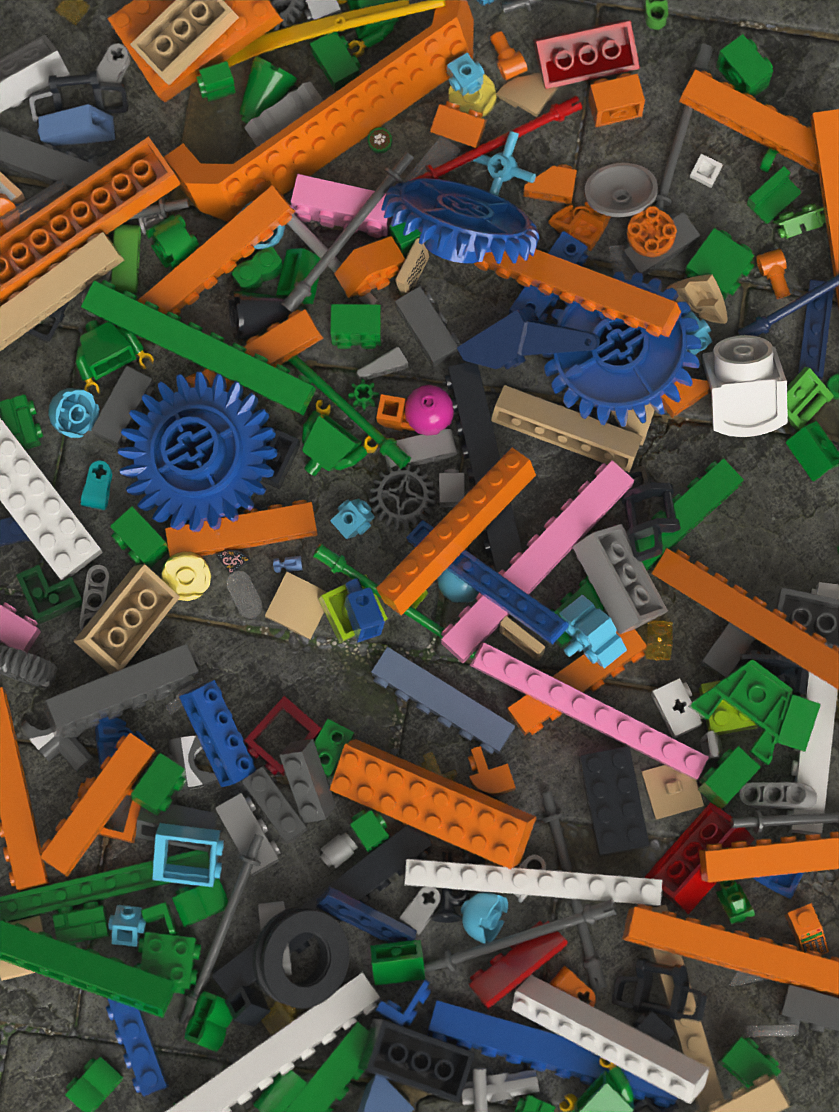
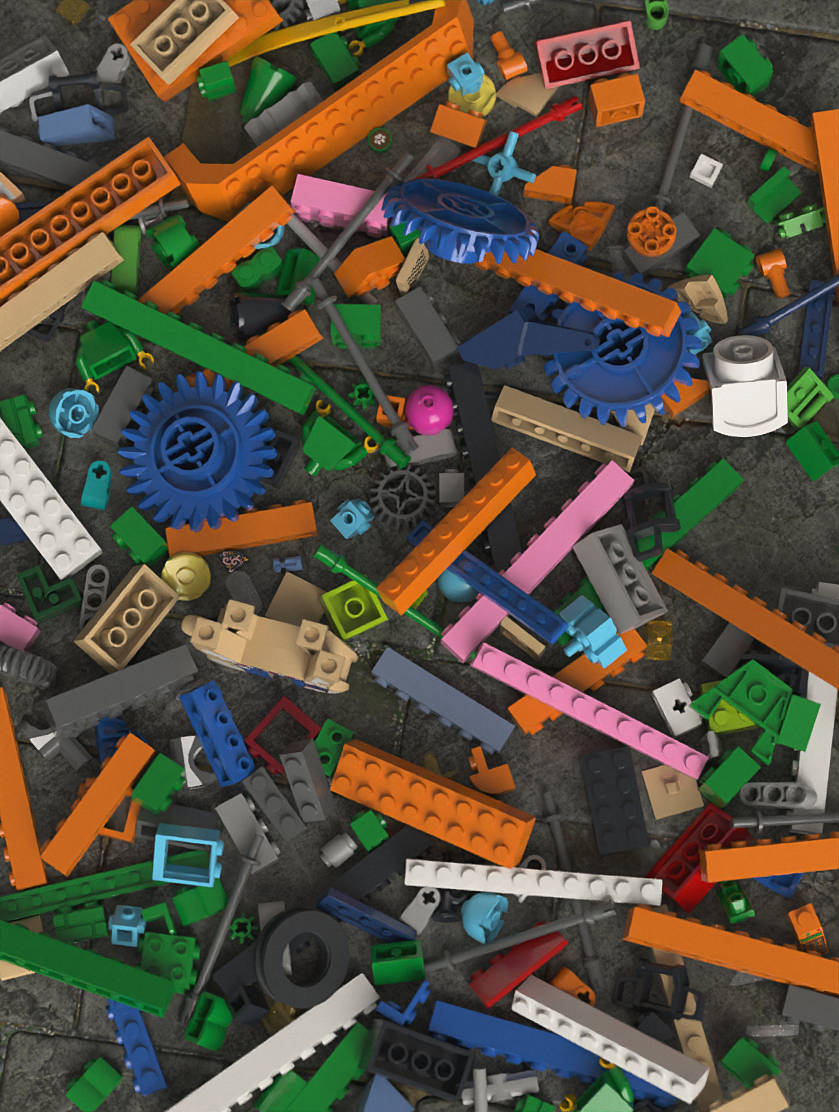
clear tile [0,179,69,232] -> none
blue torso [345,579,385,643] -> none
light grey slope [357,347,408,382] -> none
light grey dish [585,163,658,217] -> none
none -> tan animal [181,599,358,694]
none -> green gear [228,912,259,944]
none -> dark grey bar [310,278,419,455]

